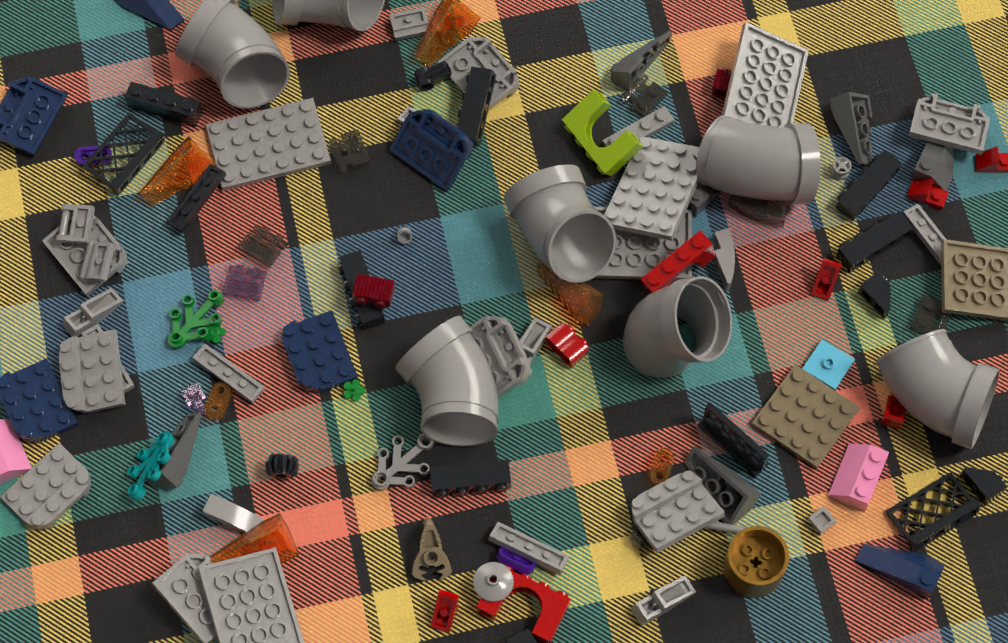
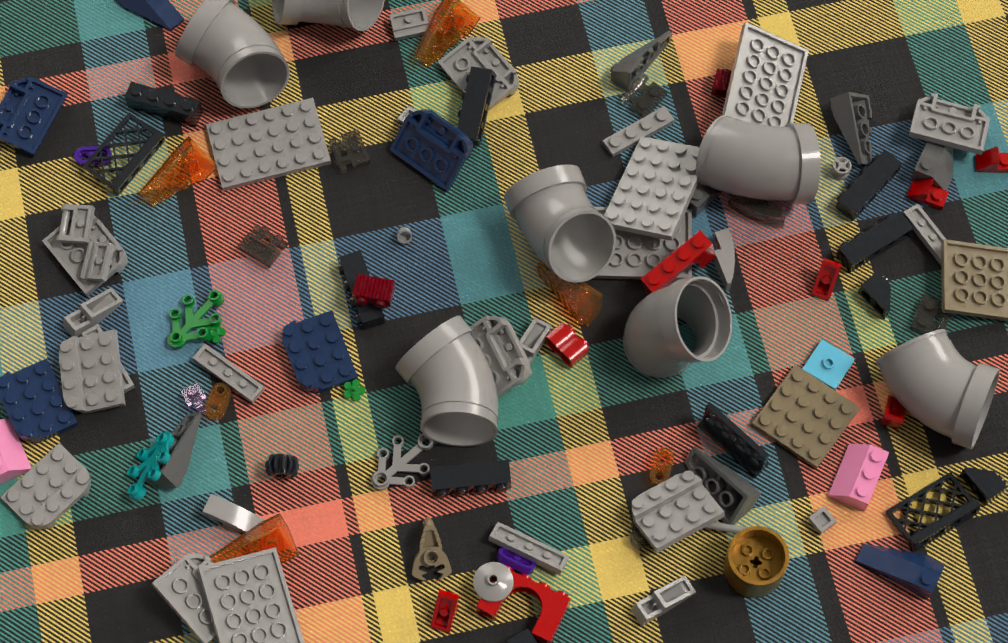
black plate [167,164,227,233] -> none
clear purple plate [222,264,267,301] -> none
black piece [414,61,452,91] -> none
lime arch [562,89,644,176] -> none

